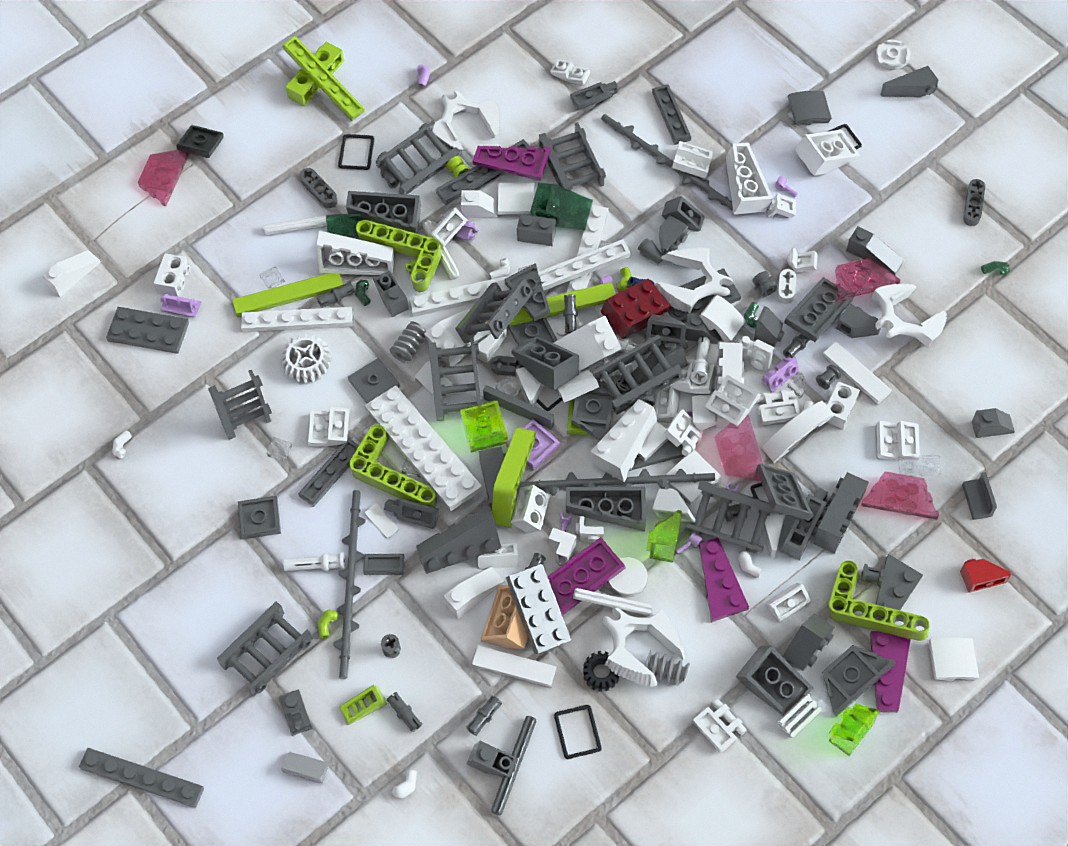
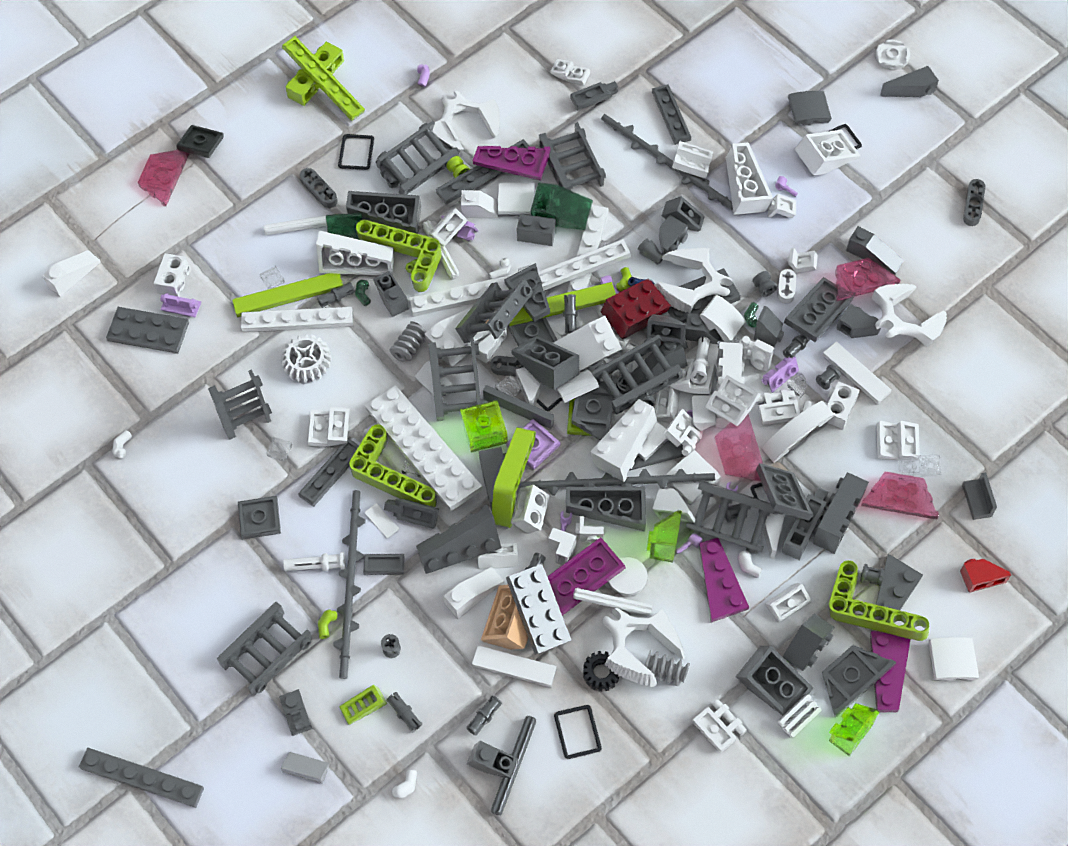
dark grey plate [348,358,400,403] -> none
dark grey slope [972,408,1015,438] -> none
clear green arm [981,261,1010,275] -> none

